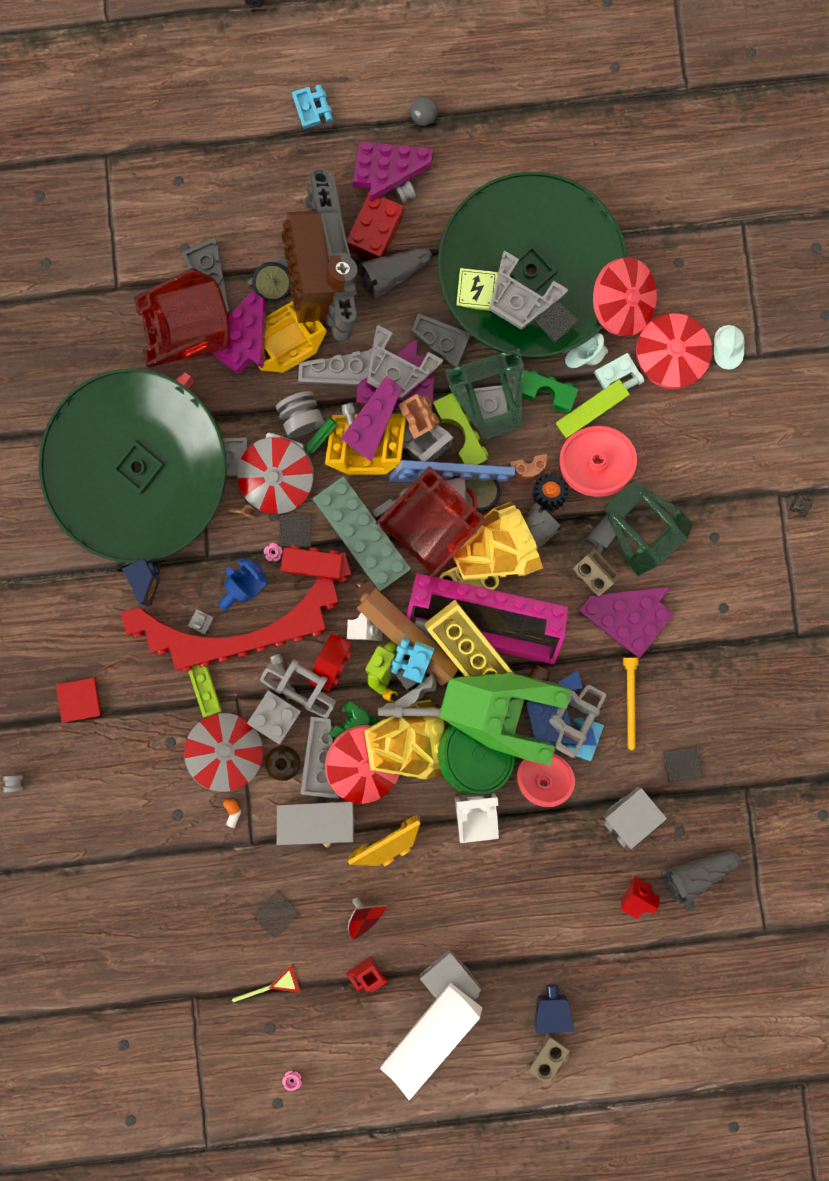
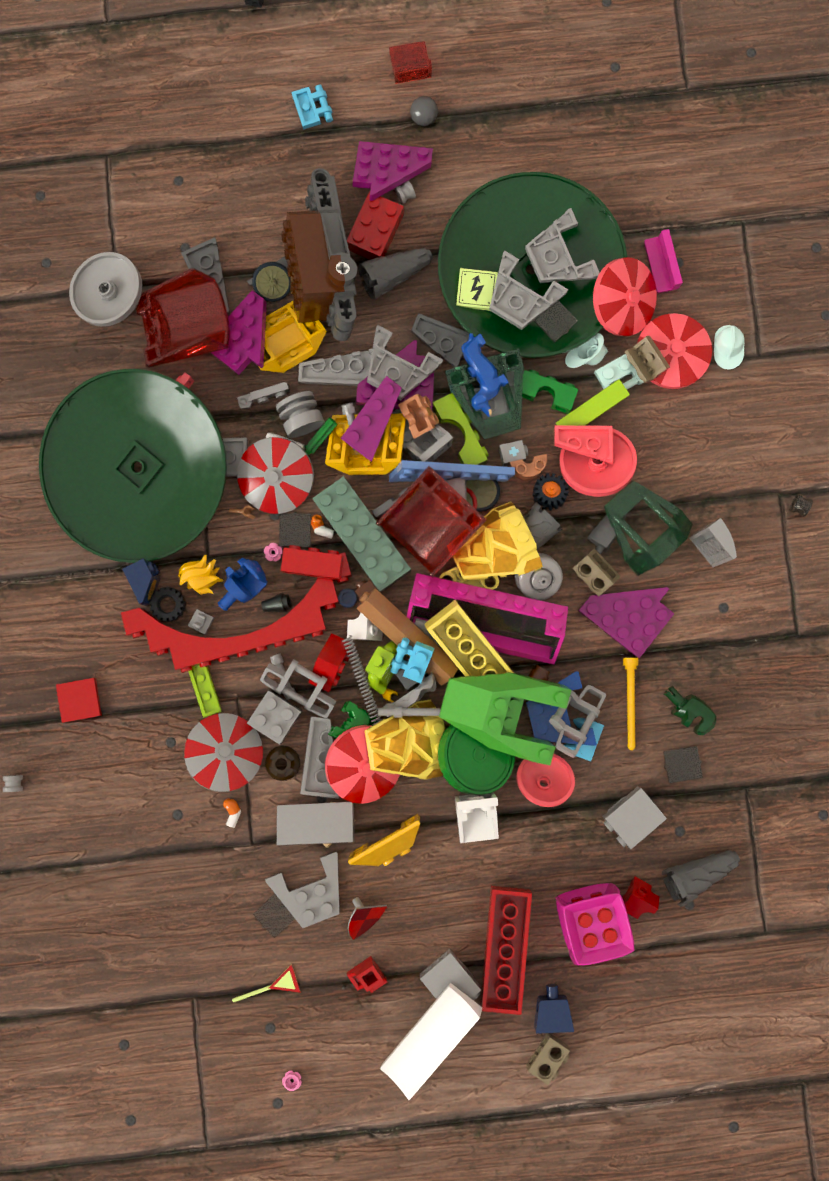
none -> light grey dish [69,252,142,327]
none -> black tyre [149,587,186,622]
none -> yellow hair [178,555,223,595]
none -> light grey hinge [237,382,290,409]
none -> pearl dark grey cone [261,593,291,612]
none -> light grey wing [265,851,340,928]
none -> arm [311,514,334,539]
none -> dark blue tile [338,588,357,608]
none -> light grey piece [342,635,382,726]
none -> clear red bracket [389,41,432,84]
none -> blue animal [461,333,509,417]
none -> red brick [480,885,532,1015]
none -> light grey brick [498,440,528,467]
none -> light grey wheel [515,553,563,601]
none -> light grey wing [525,208,600,283]
none -> coral wing [554,425,613,464]
none -> dark pink piece [555,883,635,965]
none -> dark tan bracket [625,335,670,383]
none -> dark pink panel [644,229,683,294]
none -> dark green piece [664,686,717,735]
none -> light grey slope [689,518,737,567]

